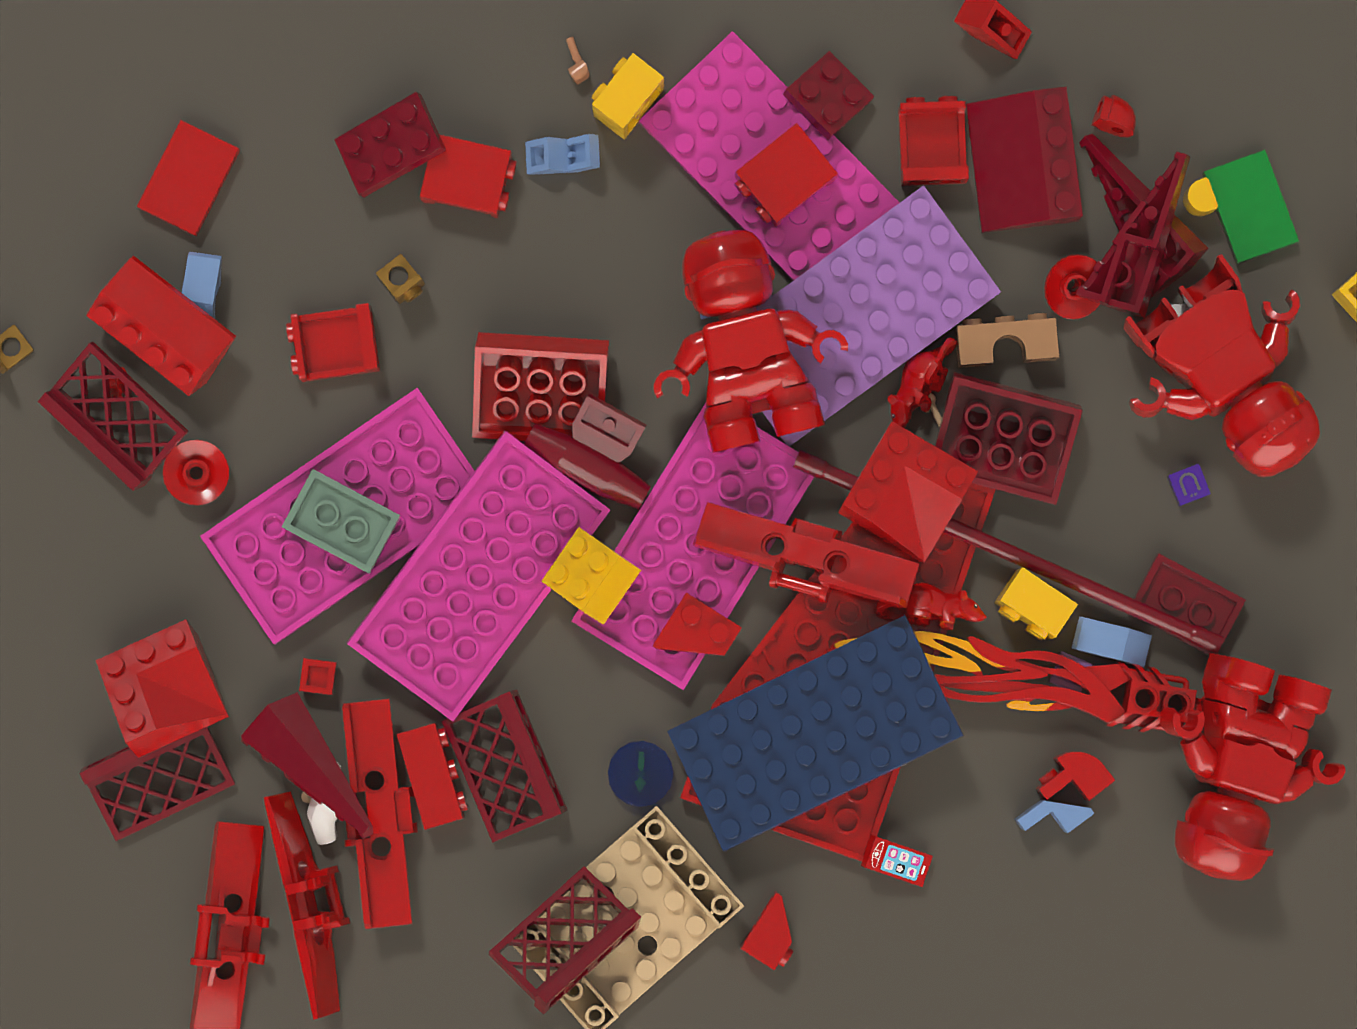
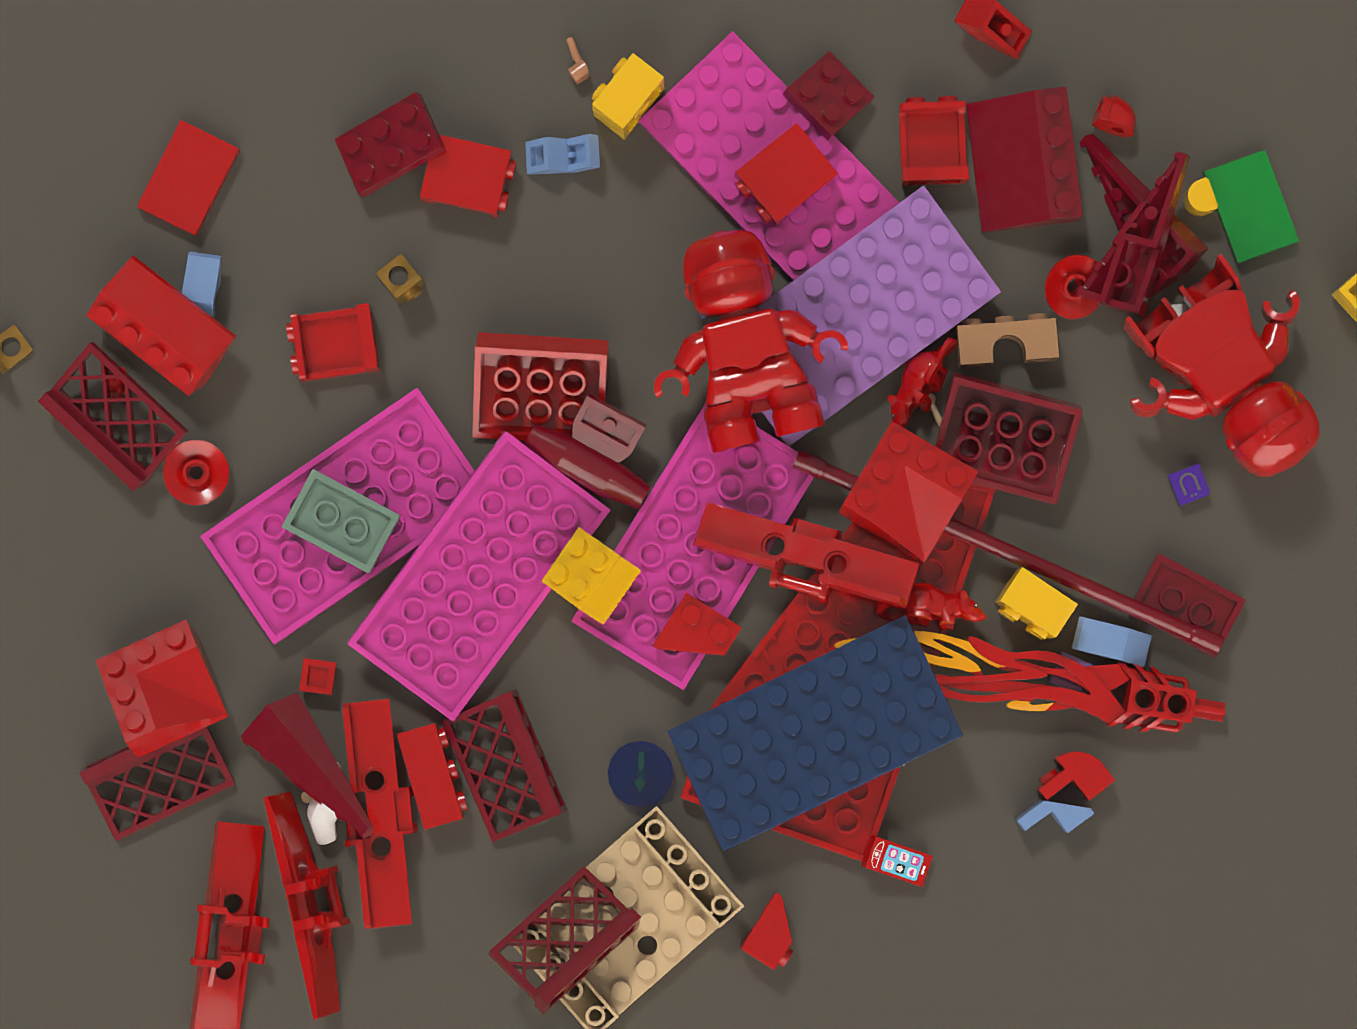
red piece [1160,653,1346,881] -> none

